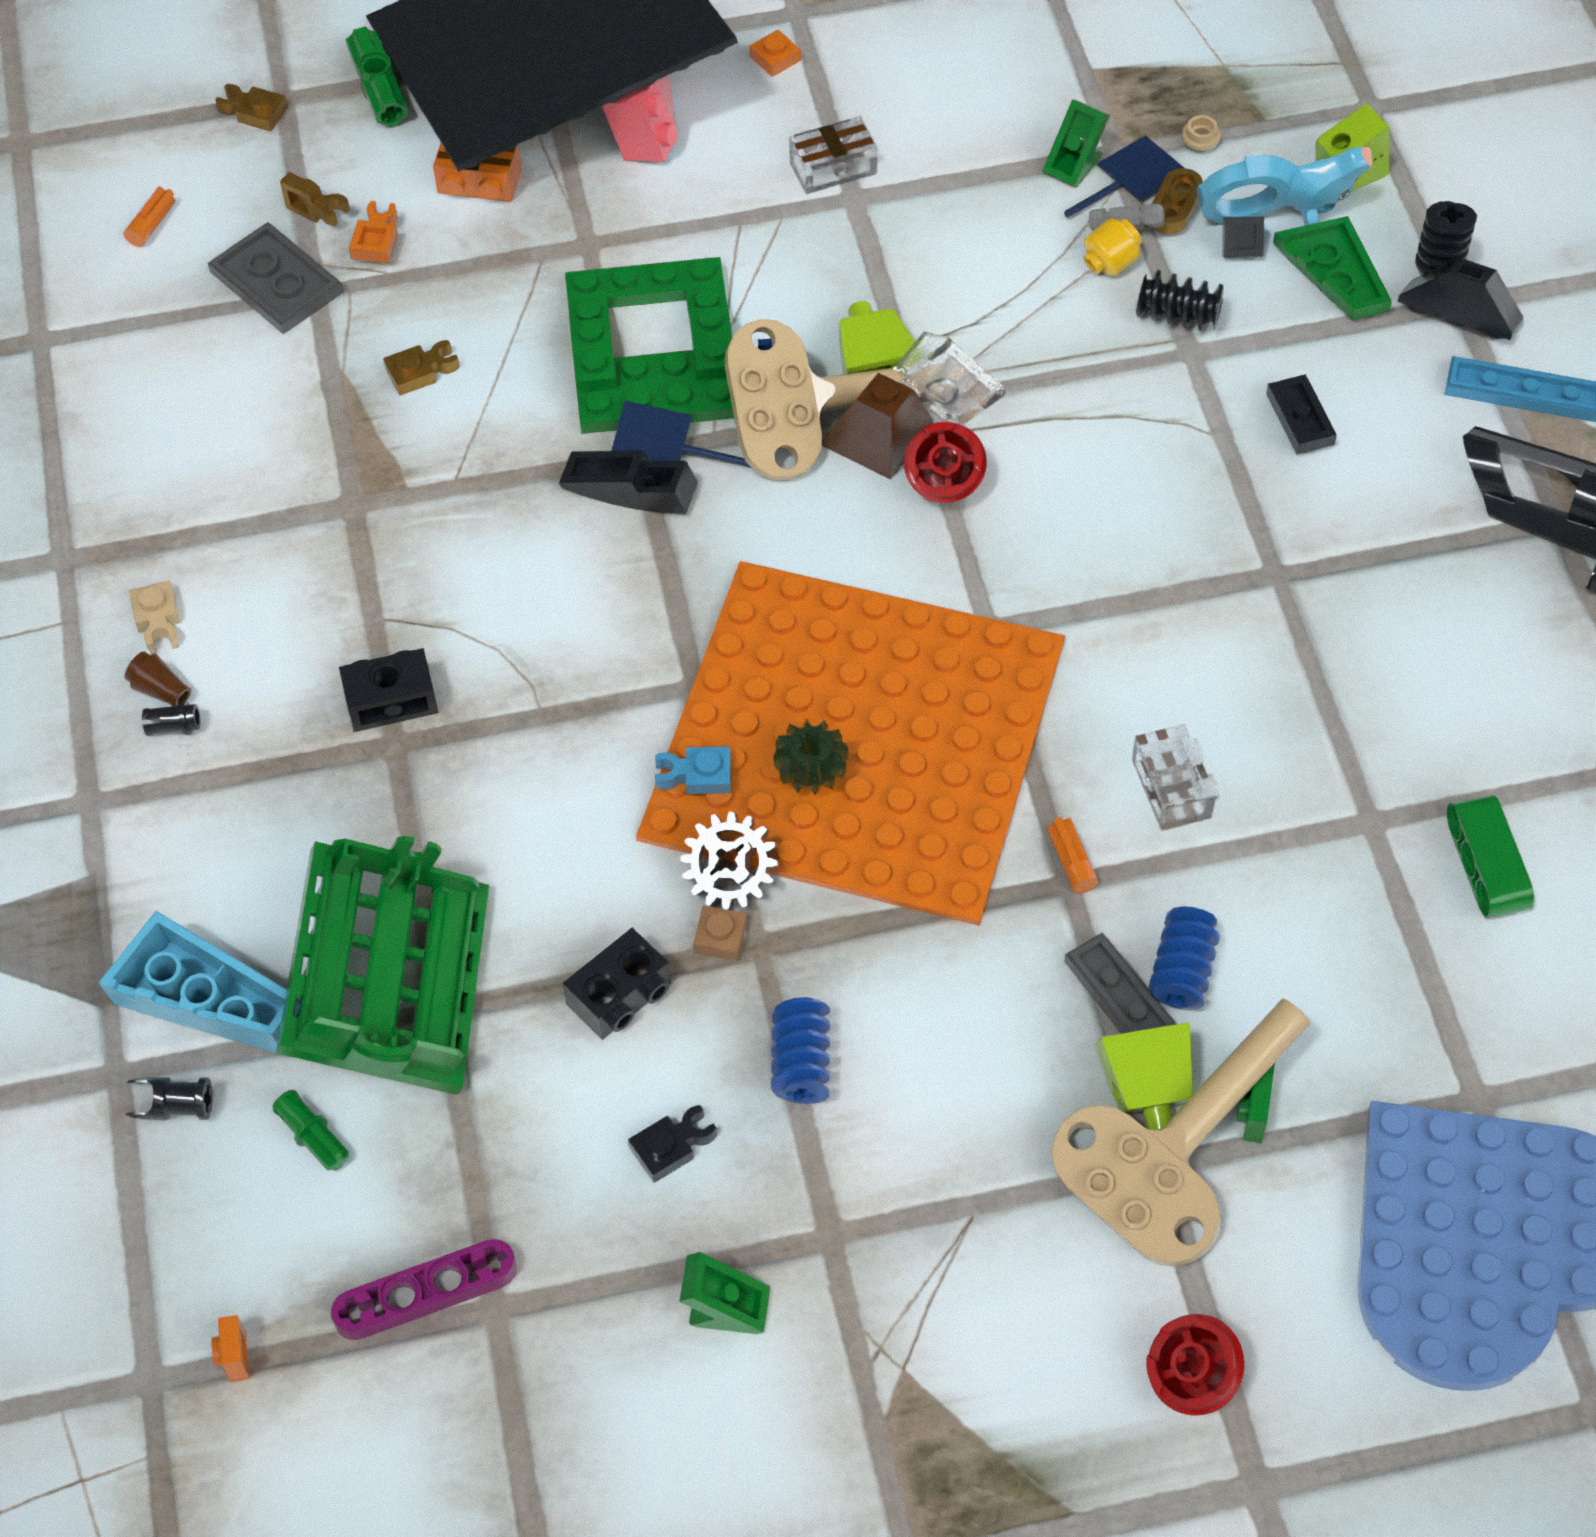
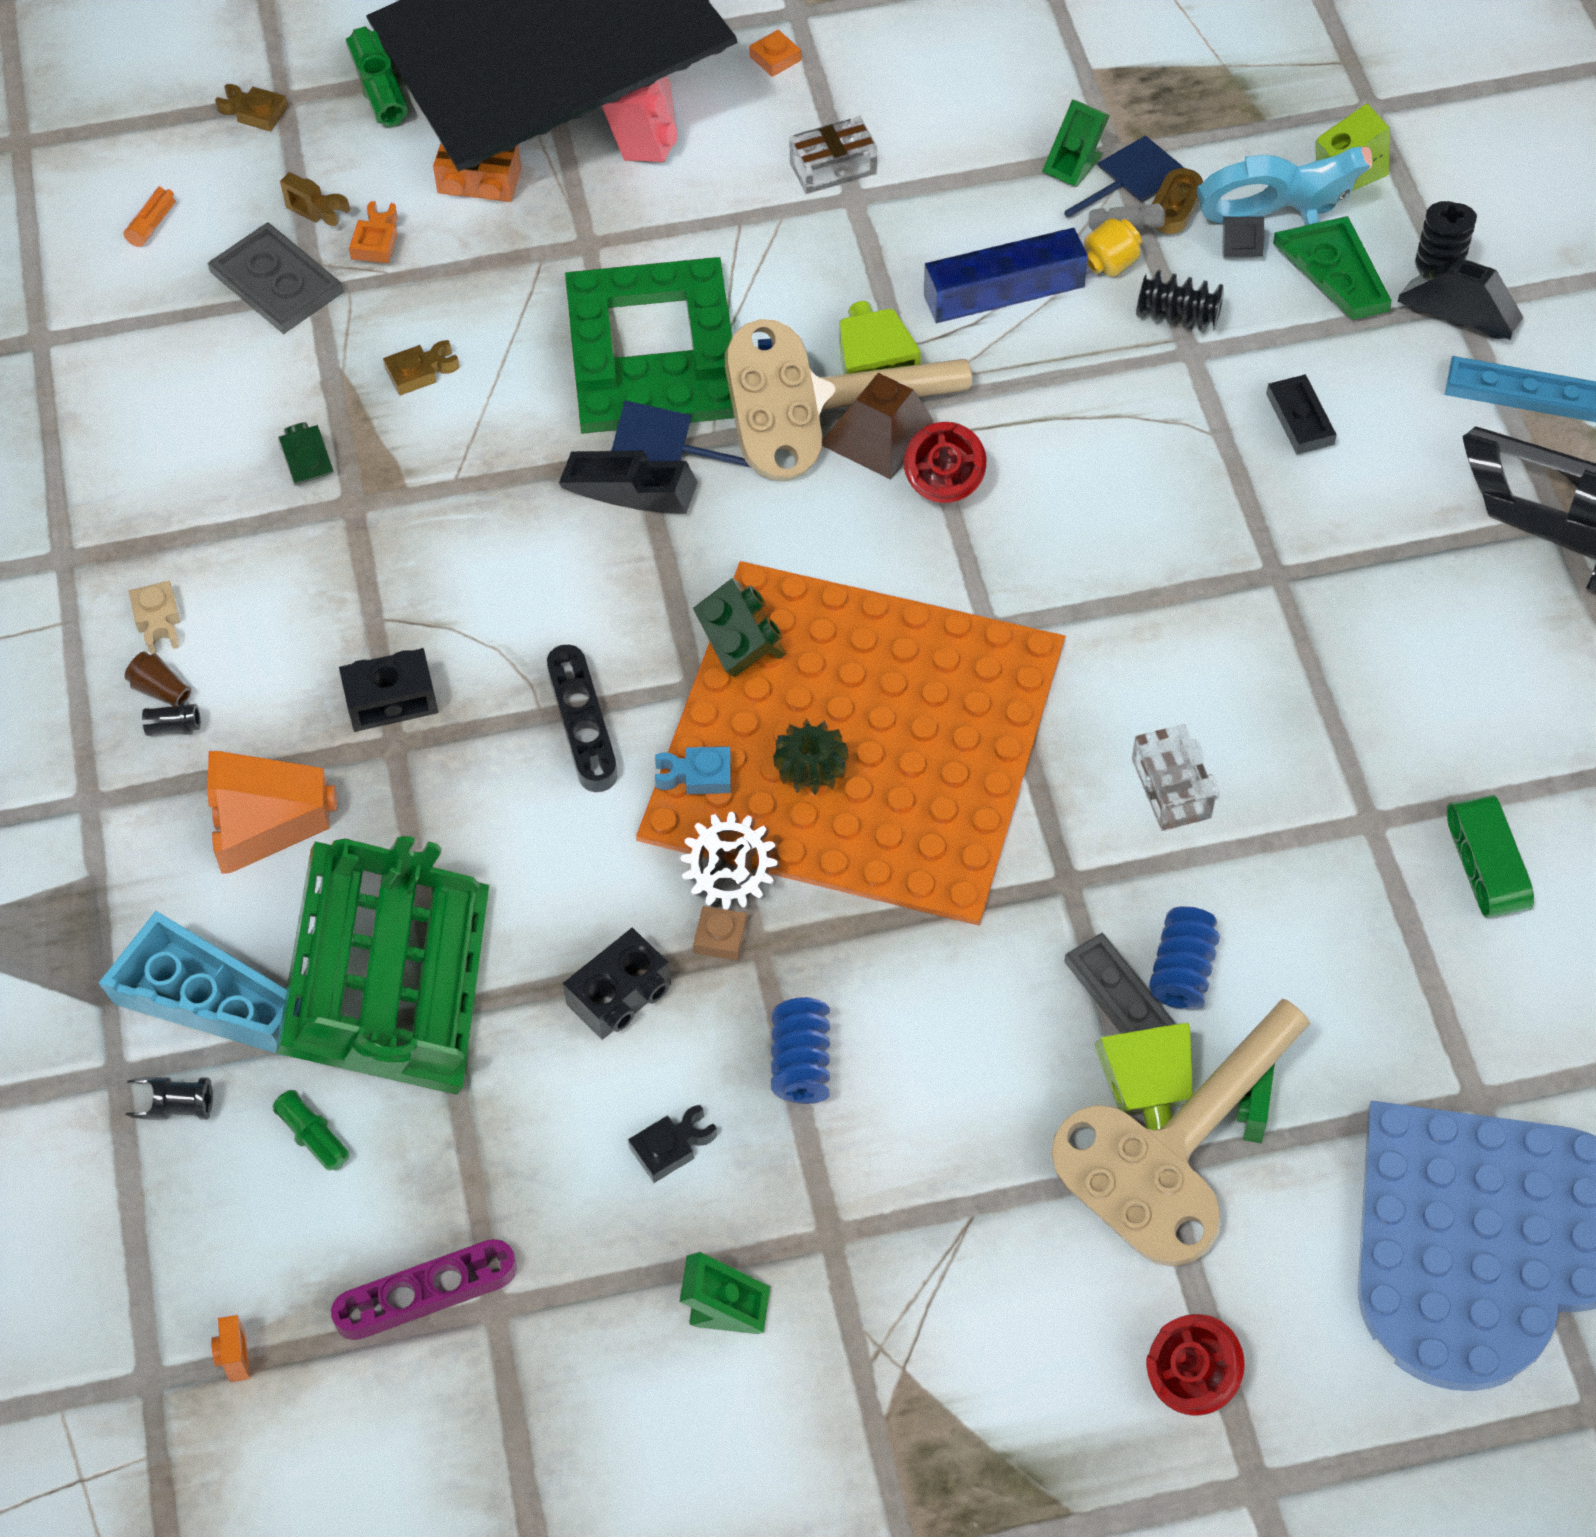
clear slope [893,331,1008,425] -> none
orange piece [1046,817,1098,894] -> none
tan plate [1182,115,1221,151] -> none
none -> orange slope [207,751,337,874]
none -> dark green bracket [278,422,334,486]
none -> black beam [547,644,618,793]
none -> dark green bracket [693,578,786,678]
none -> clear blue brick [924,227,1088,324]

